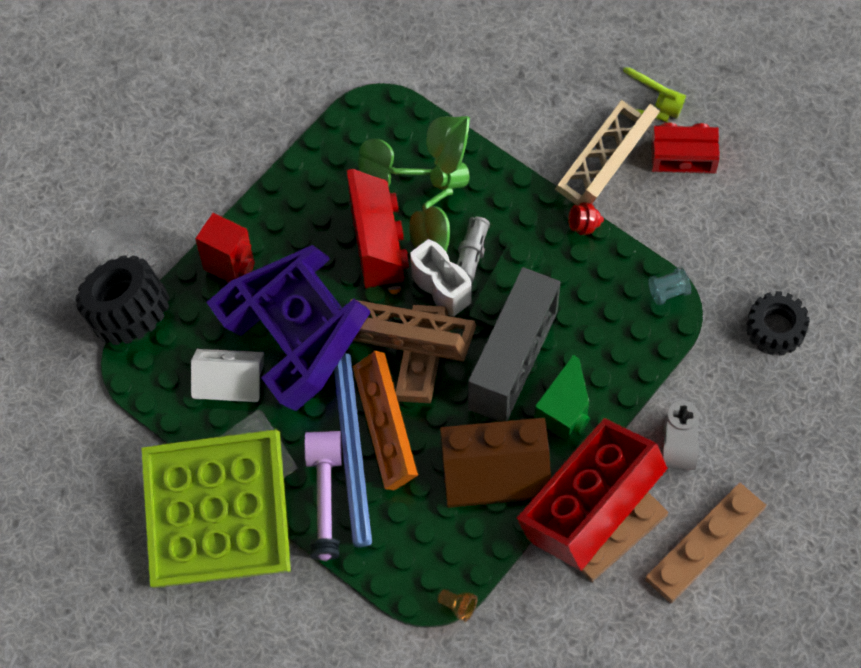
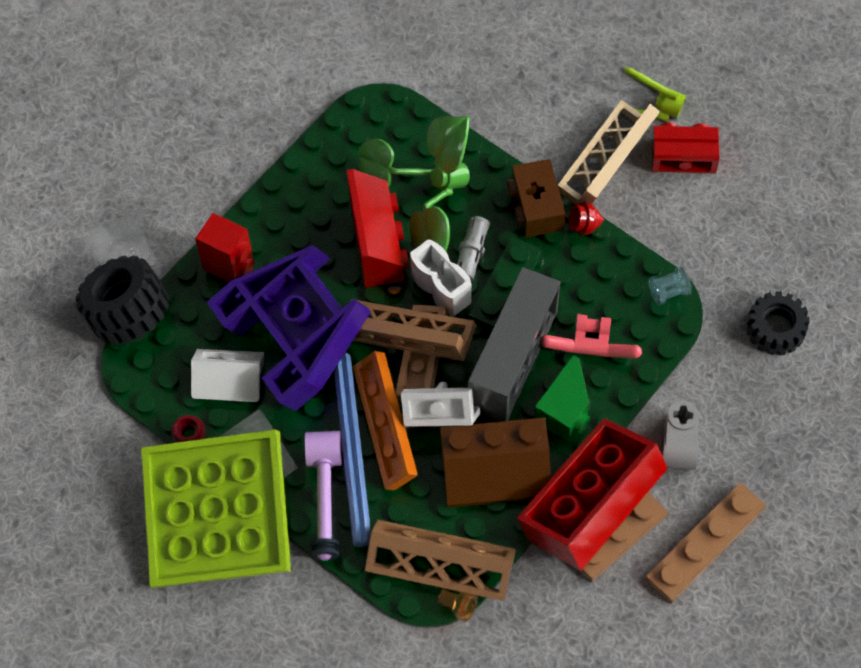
none -> dark red plate [171,415,206,443]
none -> medium nougat fence [365,520,516,601]
none -> white panel [401,382,480,426]
none -> reddish brown brick [507,159,565,238]
none -> coral piece [540,314,642,358]

